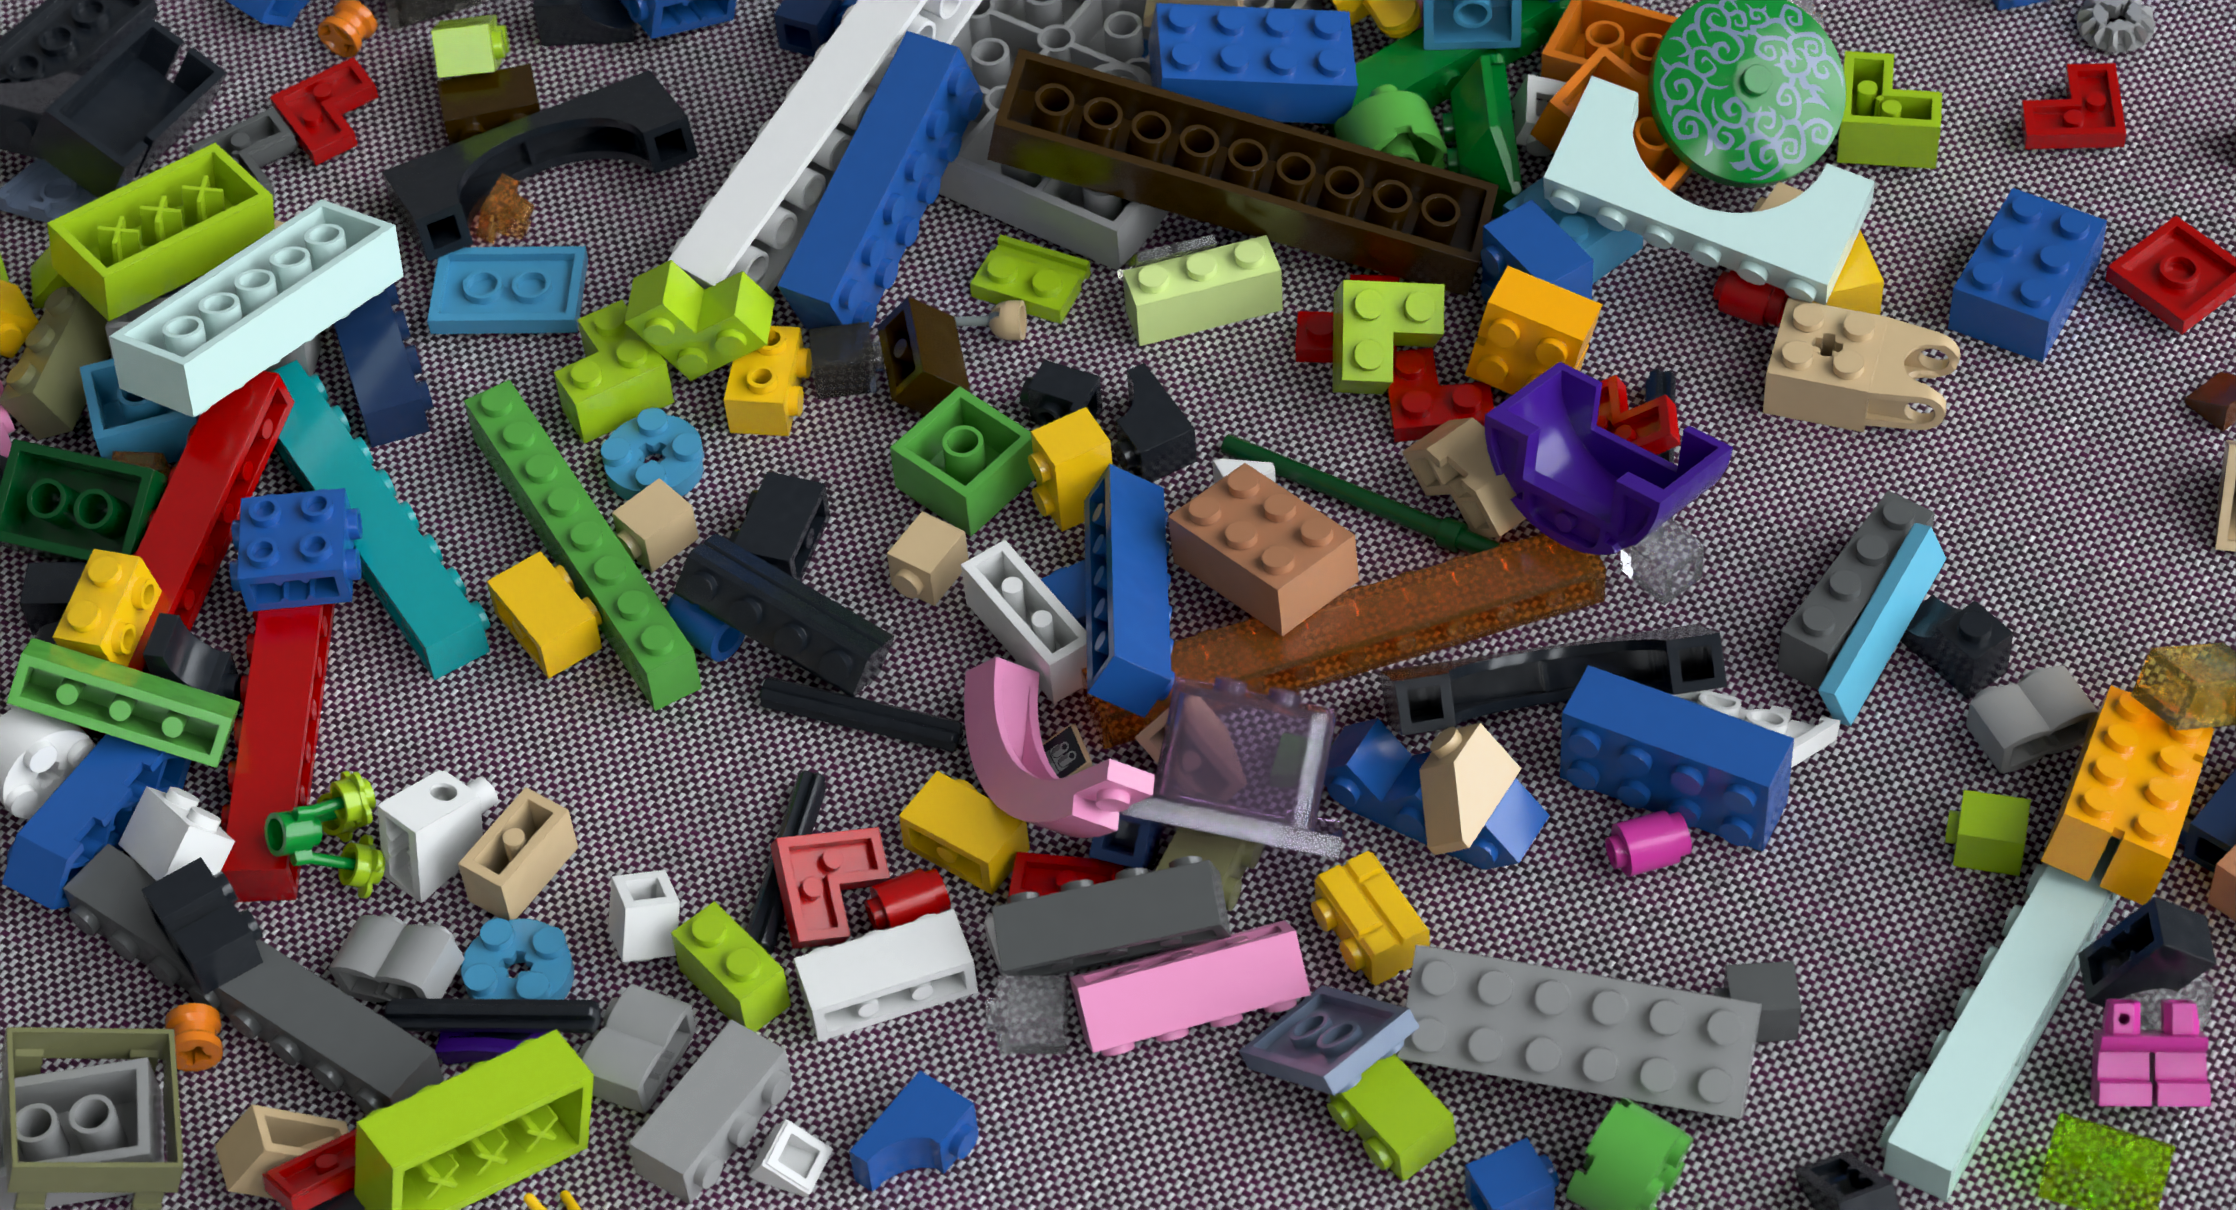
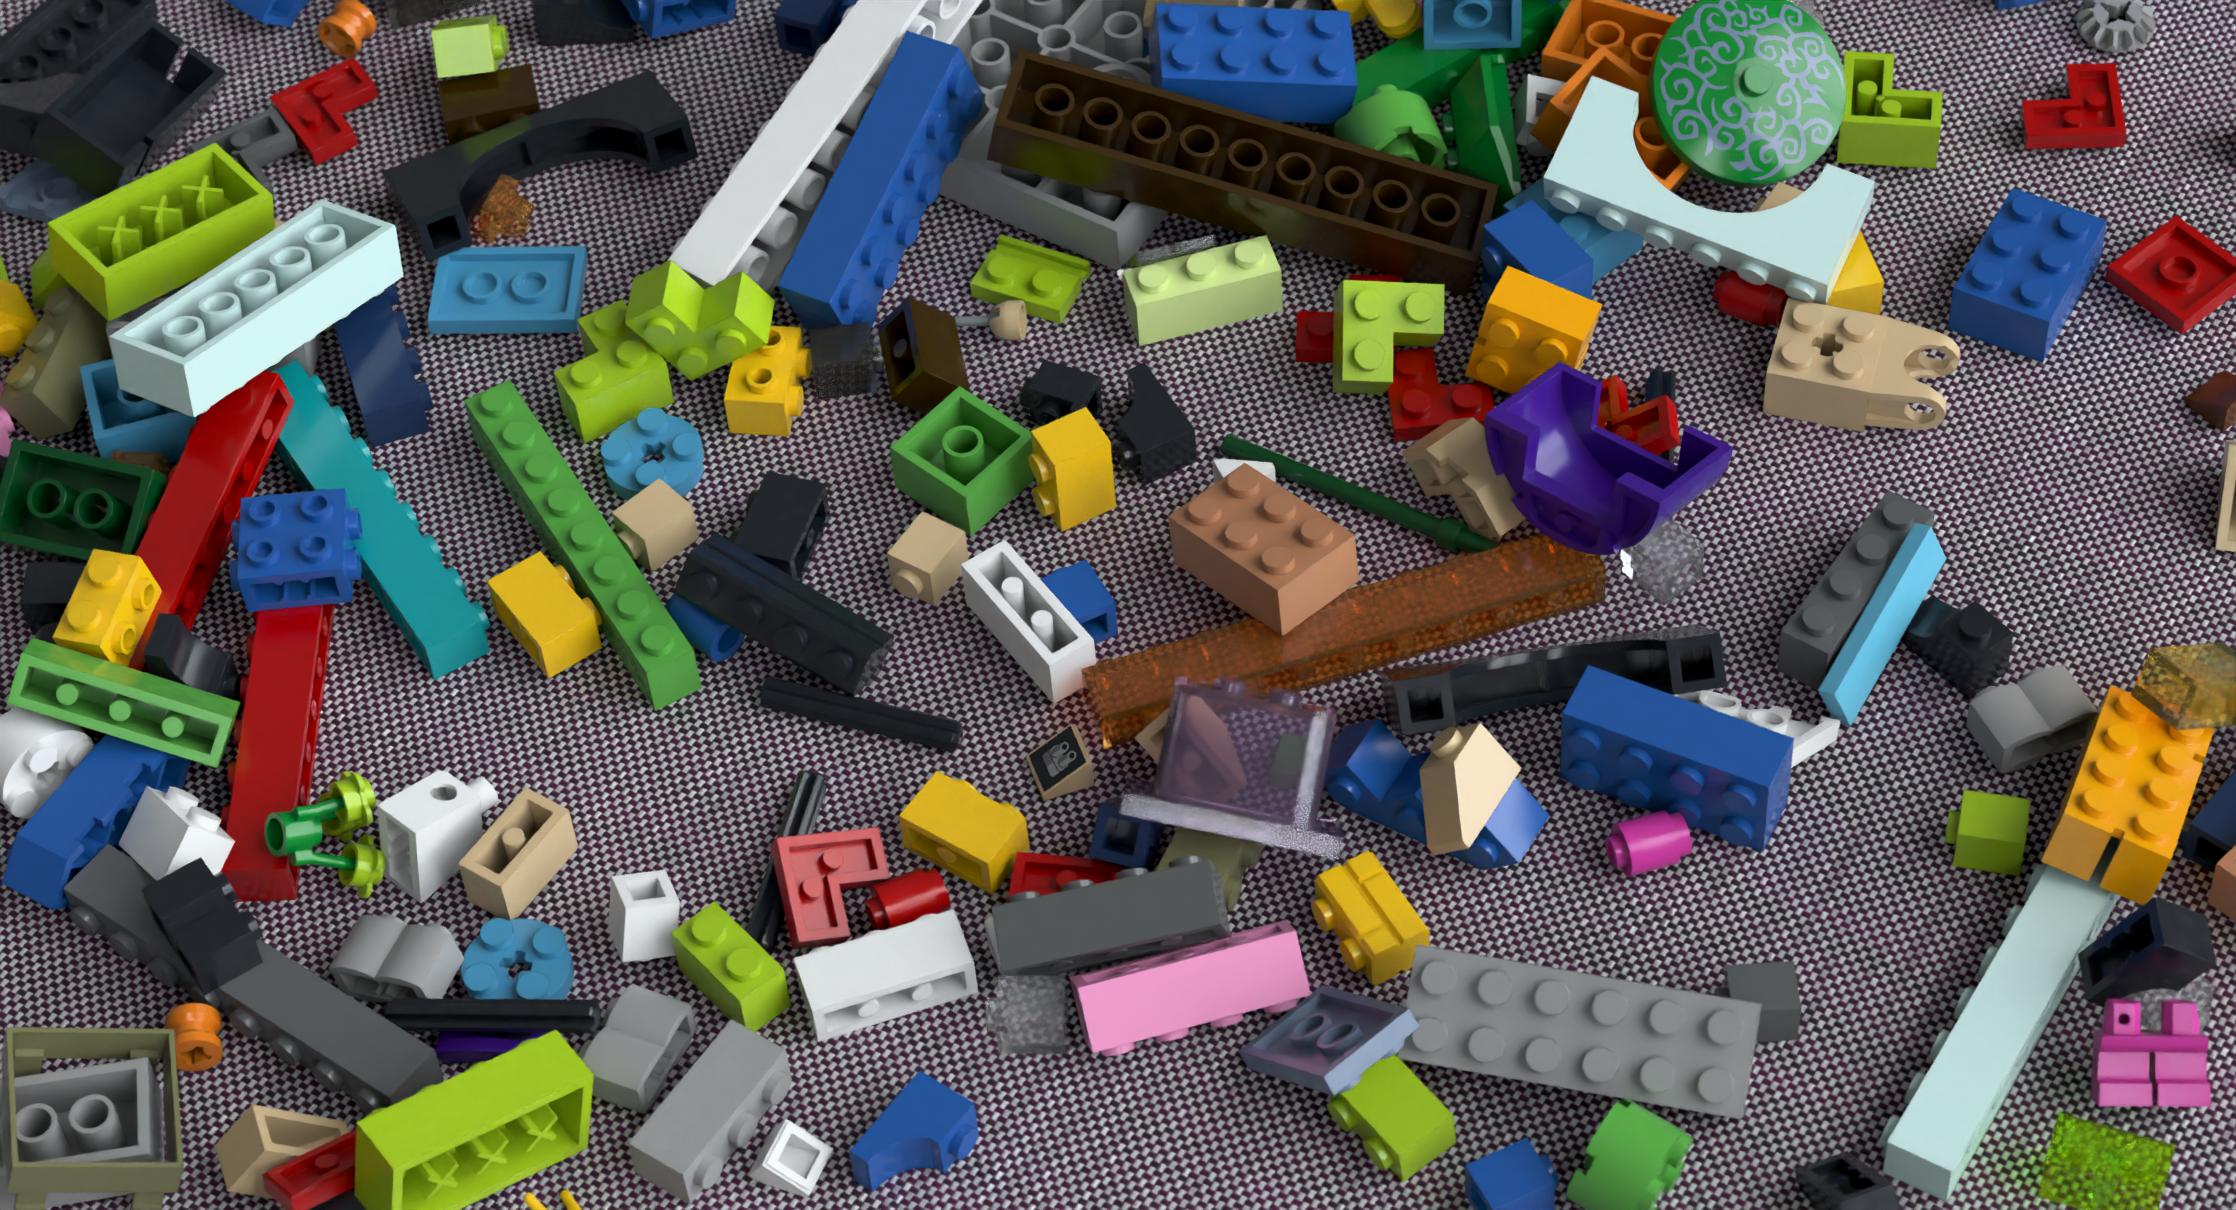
bright pink arch [964,657,1155,838] -> none
blue brick [1084,464,1175,718] -> none

